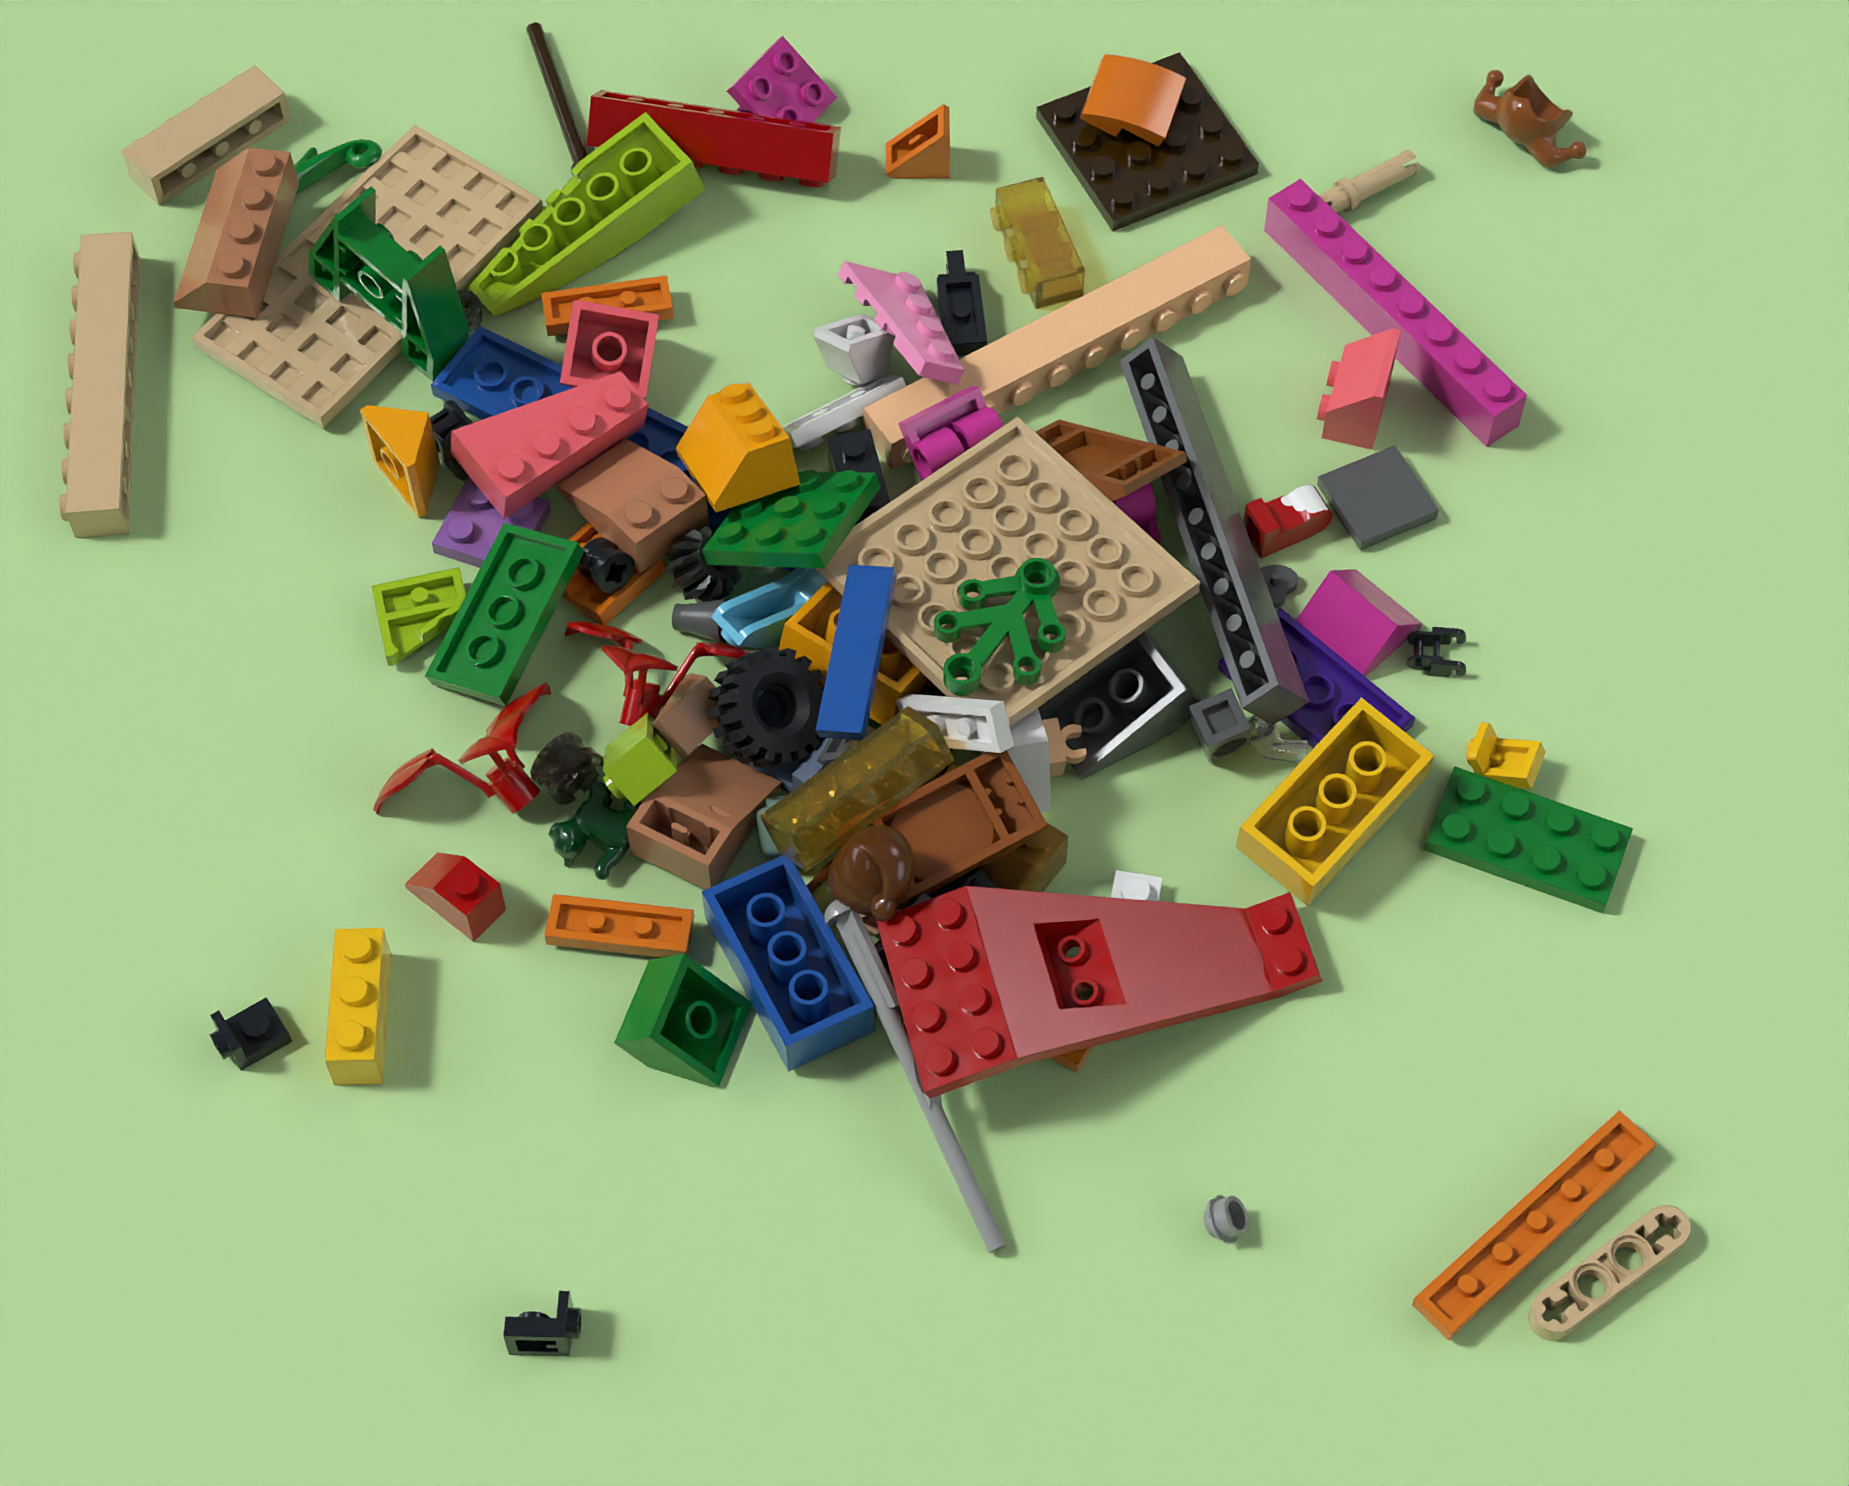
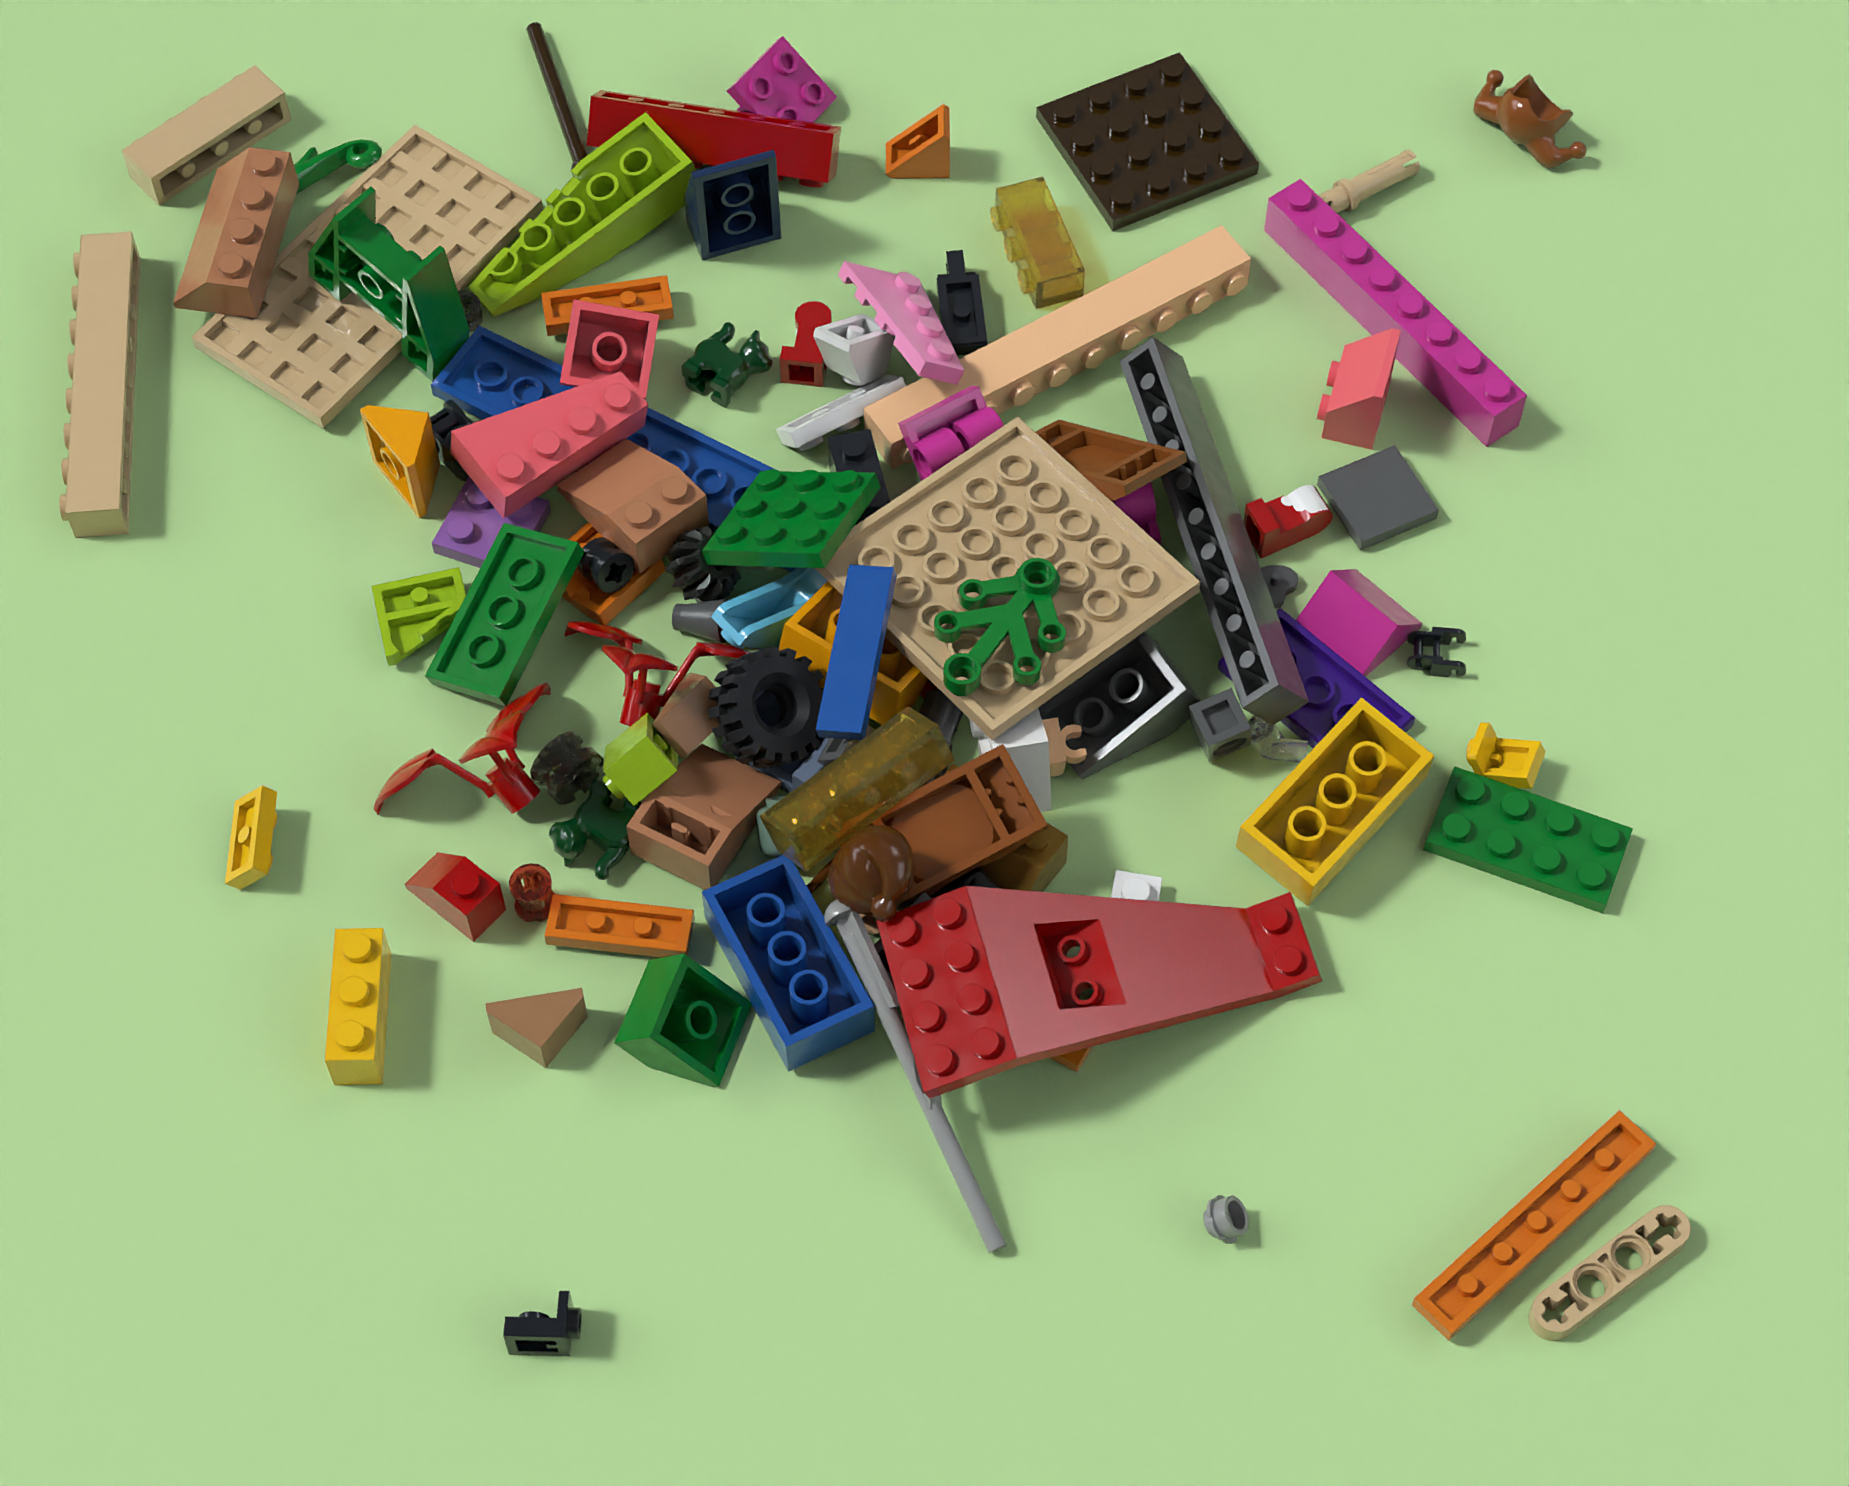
black bracket [209,997,292,1071] -> none
light orange slope [676,382,800,513] -> none
white plate [896,694,1014,753] -> none
orange slope [1080,54,1186,147] -> none
none -> yellow plate [225,785,277,890]
none -> medium nougat slope [485,988,588,1068]
none -> clear red bush [509,863,554,922]
none -> dark green animal [681,322,773,408]
none -> dark blue slope [684,150,781,261]
none -> red leg [779,301,832,387]

